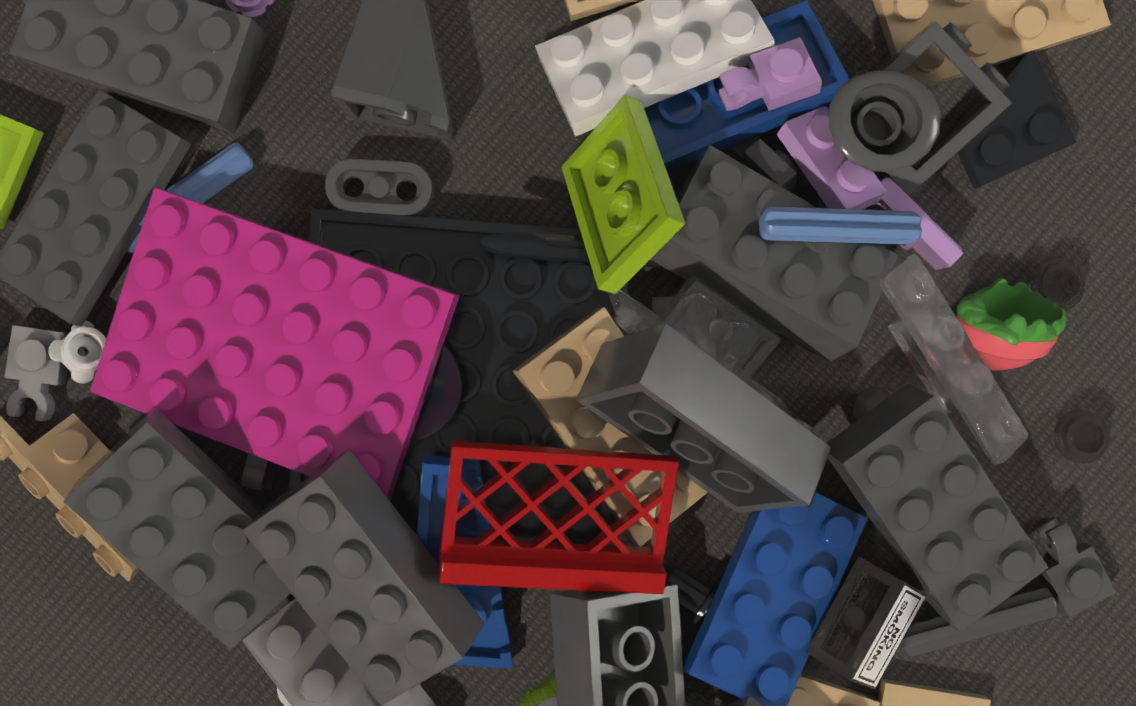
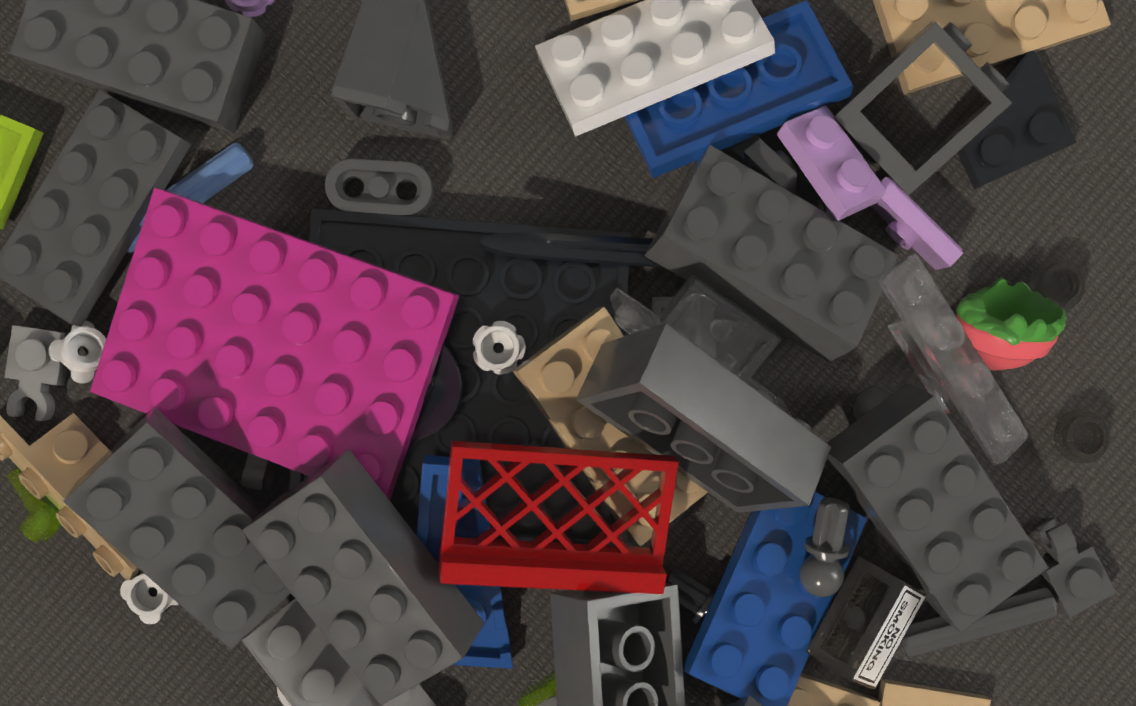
lime plate [561,95,686,294] -> none
lavender plate [719,37,822,111] -> none
medium blue axle [759,206,922,244] -> none
dark grey hat [829,70,941,172] -> none
none -> clear neon green hand [7,469,61,542]
none -> white plate [120,572,178,624]
none -> white plate [472,321,526,375]
none -> dark grey axle [799,497,850,597]

